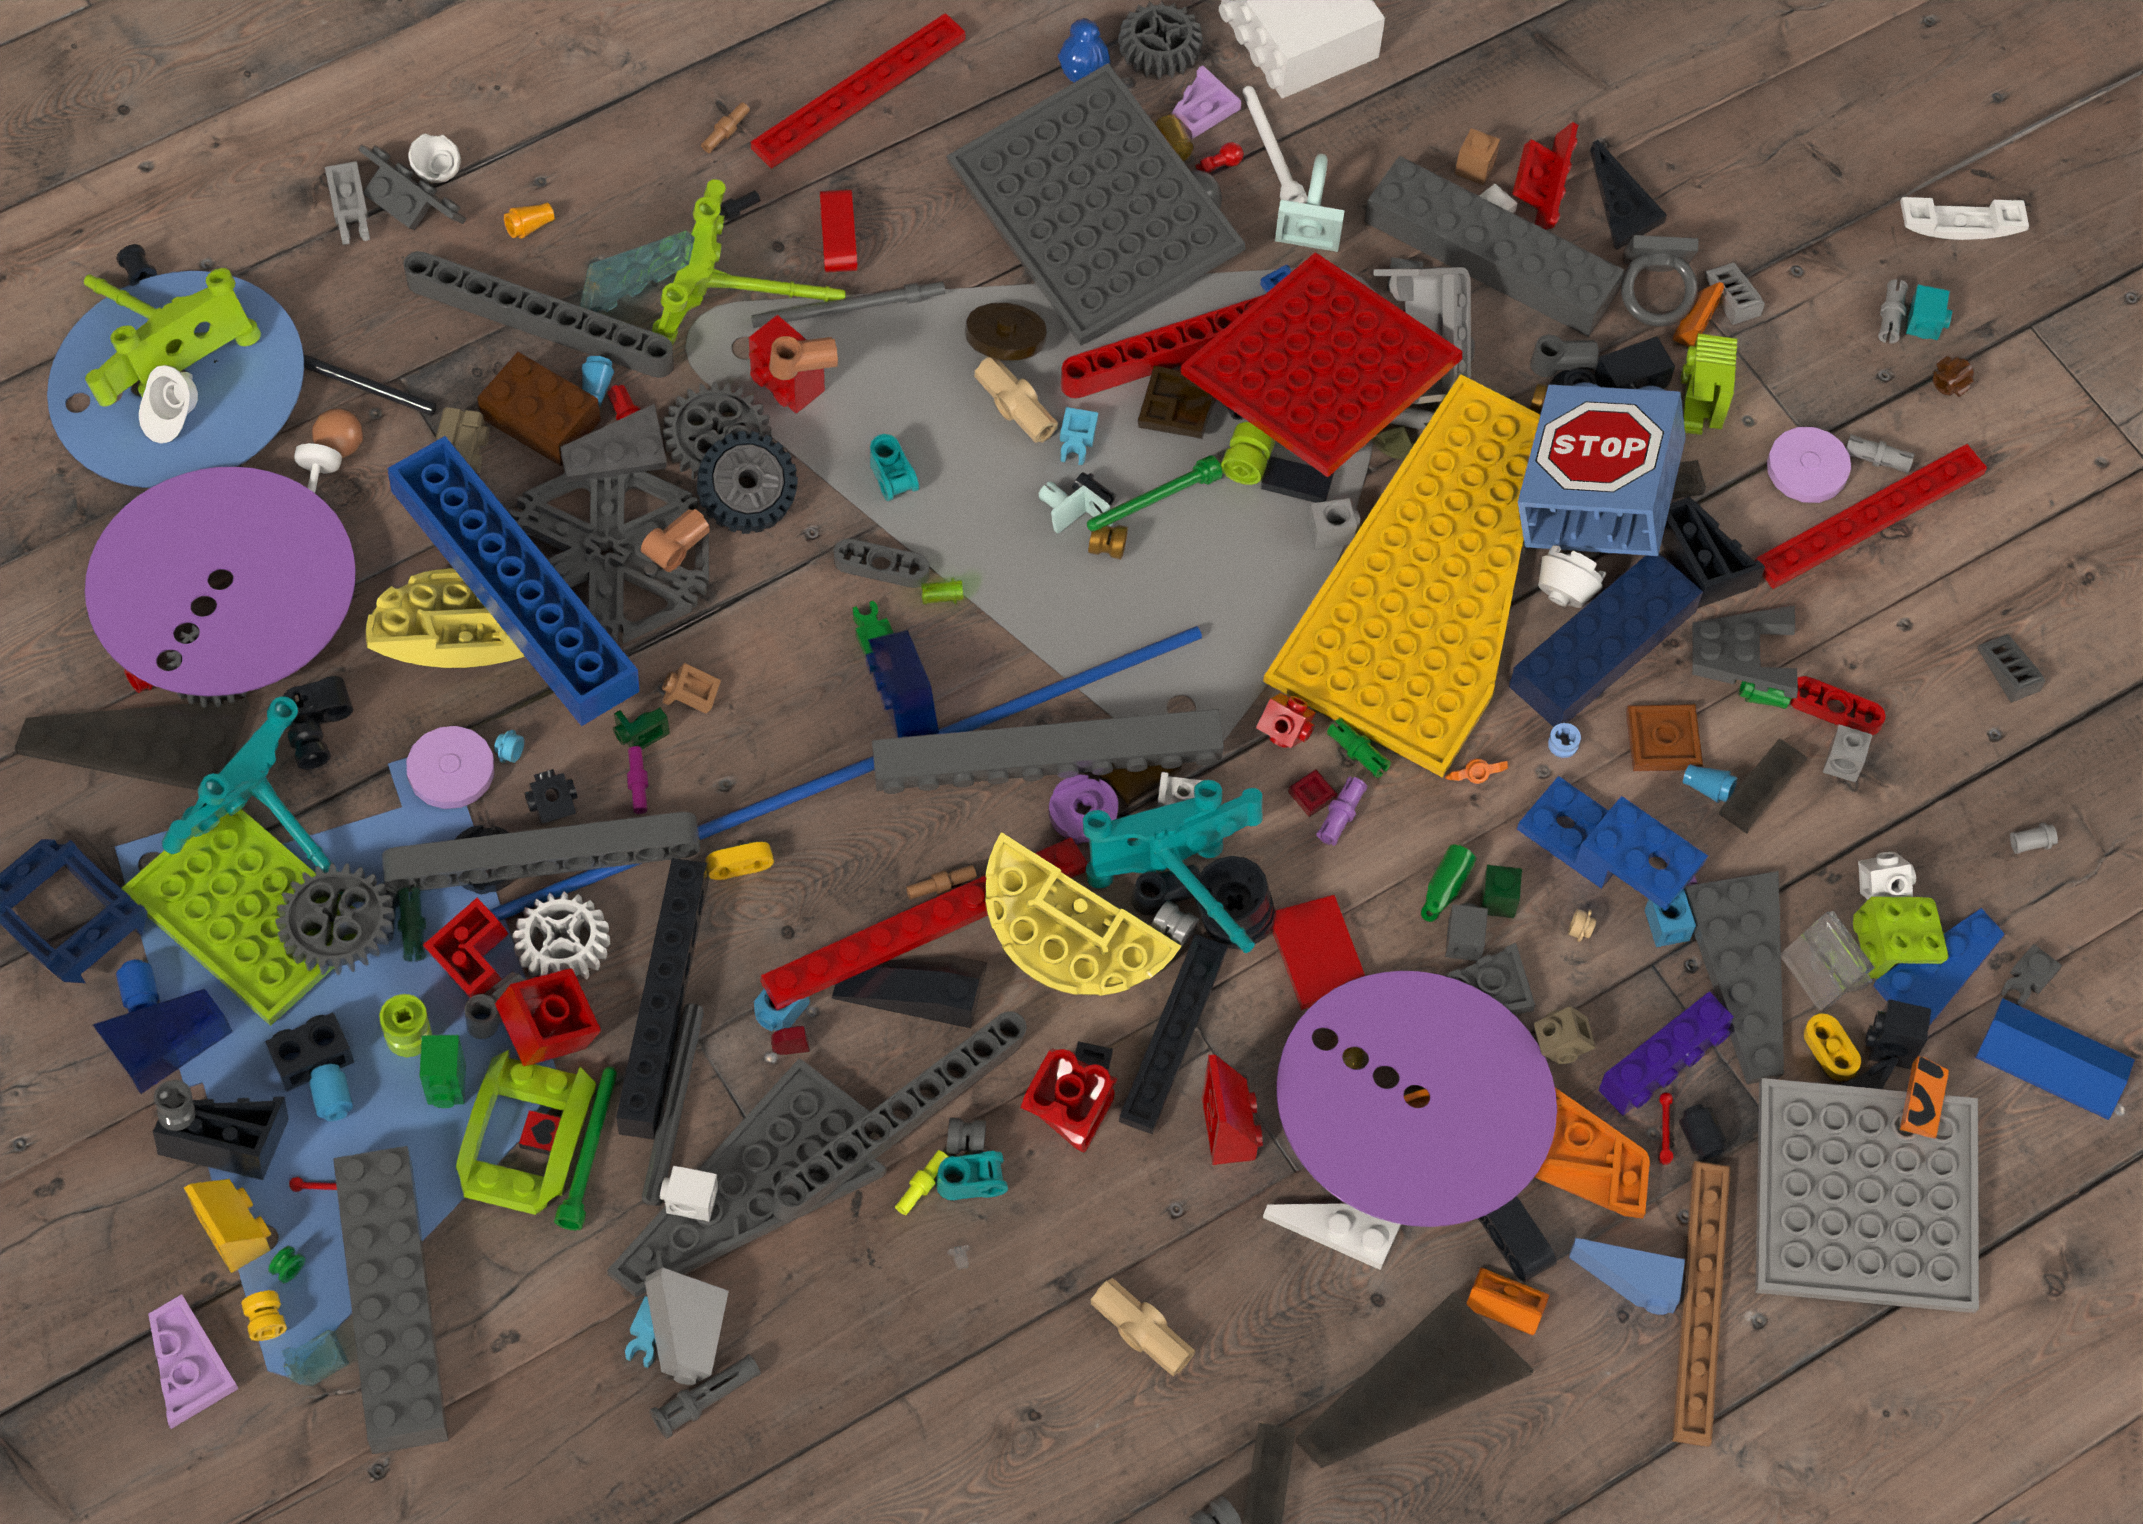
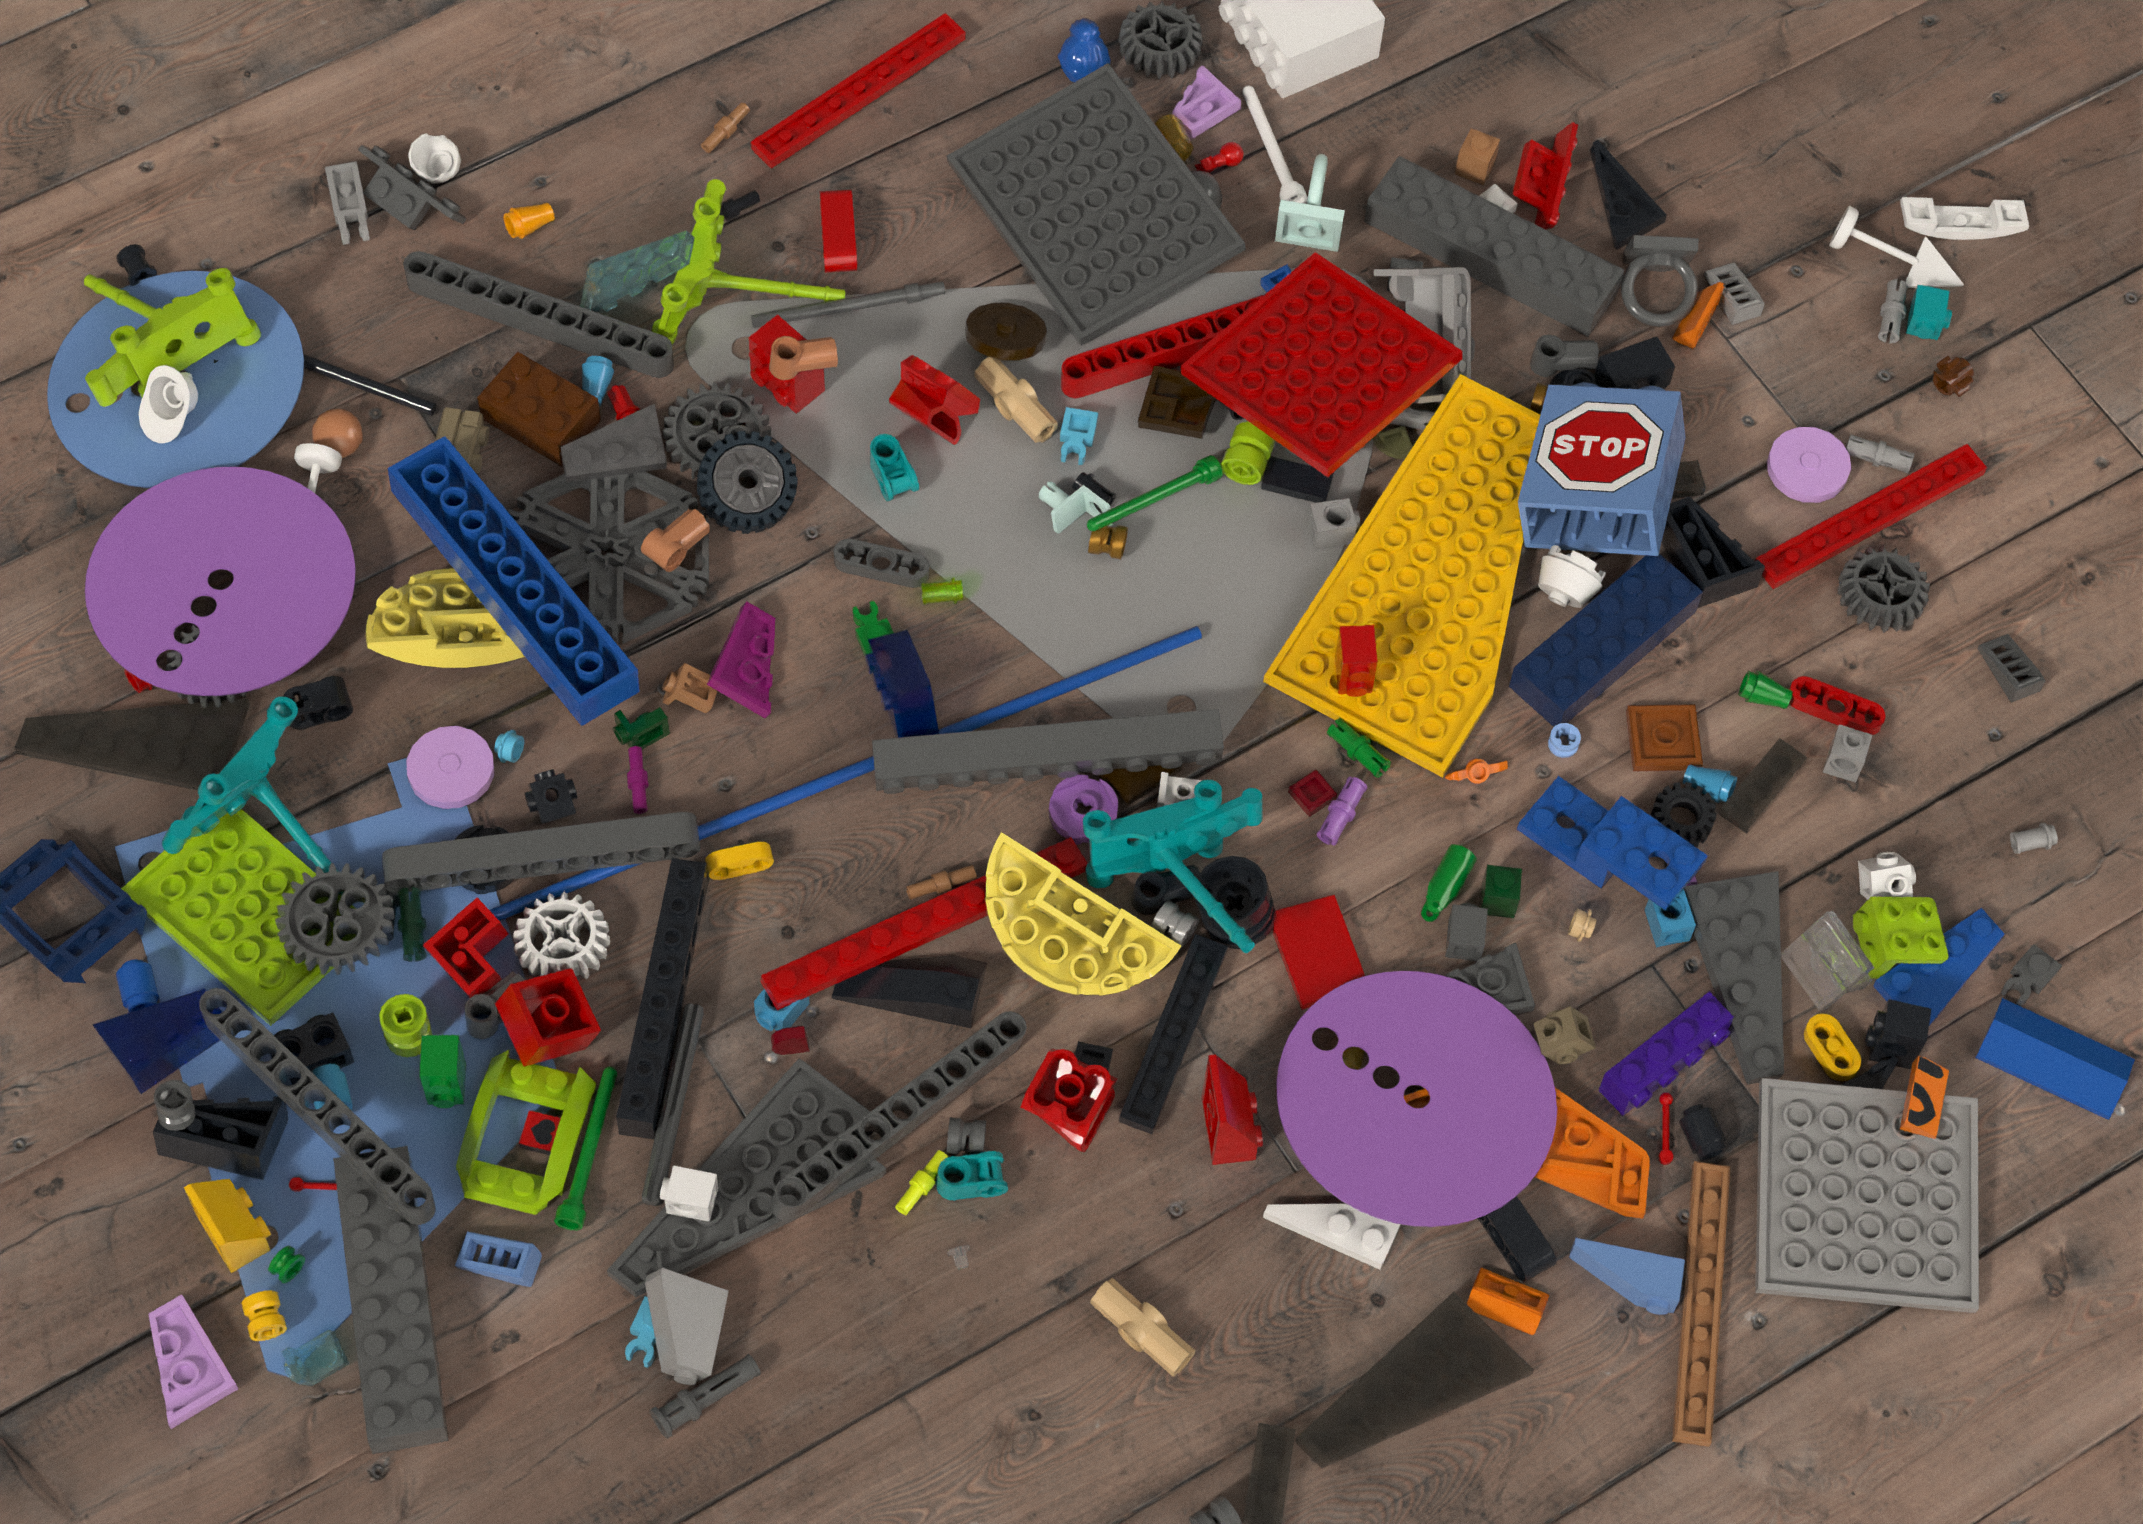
black wheel [287,722,331,770] -> none
brick [1256,693,1316,748] -> none
lime piece [1680,334,1738,435] -> none
dark grey wing [1692,606,1798,698] -> none
none -> dark grey beam [199,988,436,1225]
none -> medium blue slope [455,1231,542,1287]
none -> magenta wing [707,601,776,718]
none -> red piece [889,355,981,445]
none -> red brick [1335,625,1378,697]
none -> black tyre [1651,782,1717,847]
none -> white piece [1829,206,1964,288]
none -> dark grey gear [1837,545,1930,634]

